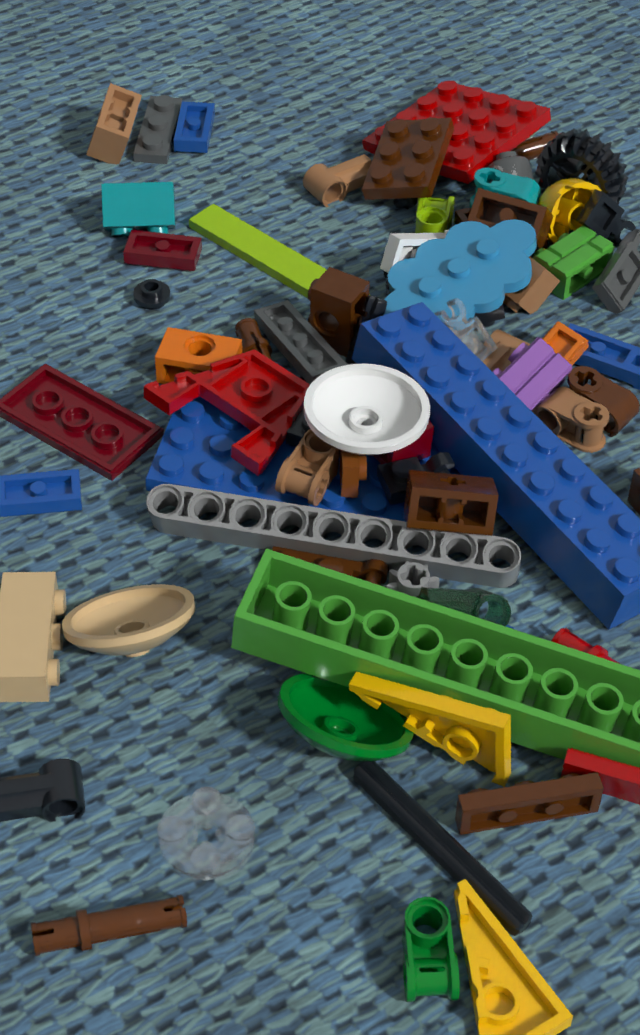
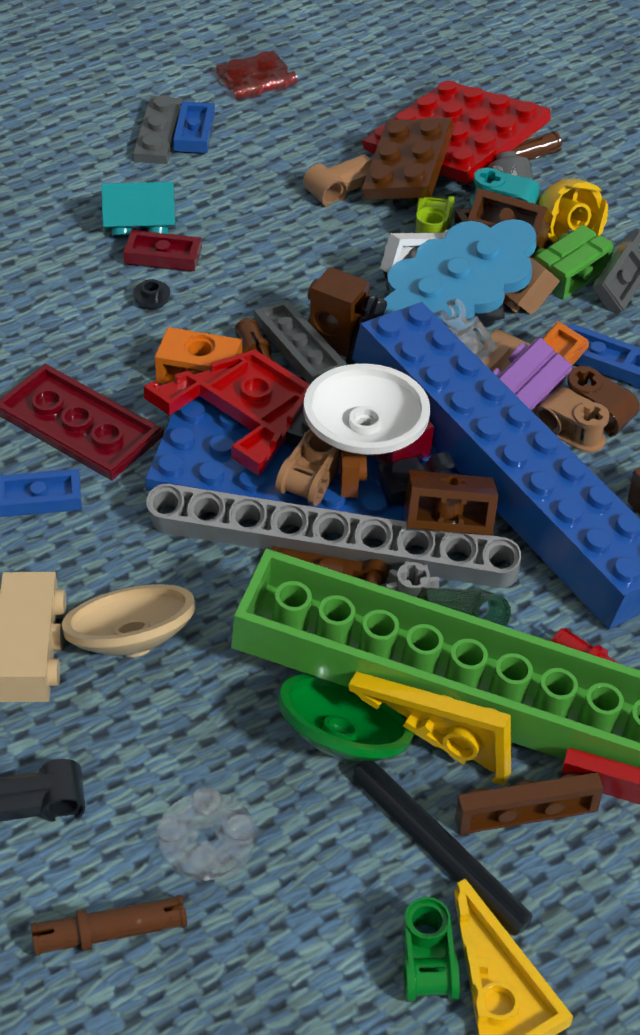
medium nougat brick [86,83,142,164] -> none
lime tile [189,204,370,298] -> none
black gear [535,129,629,204] -> none
black plate [576,189,636,246] -> none
none -> clear red plate [216,51,297,99]

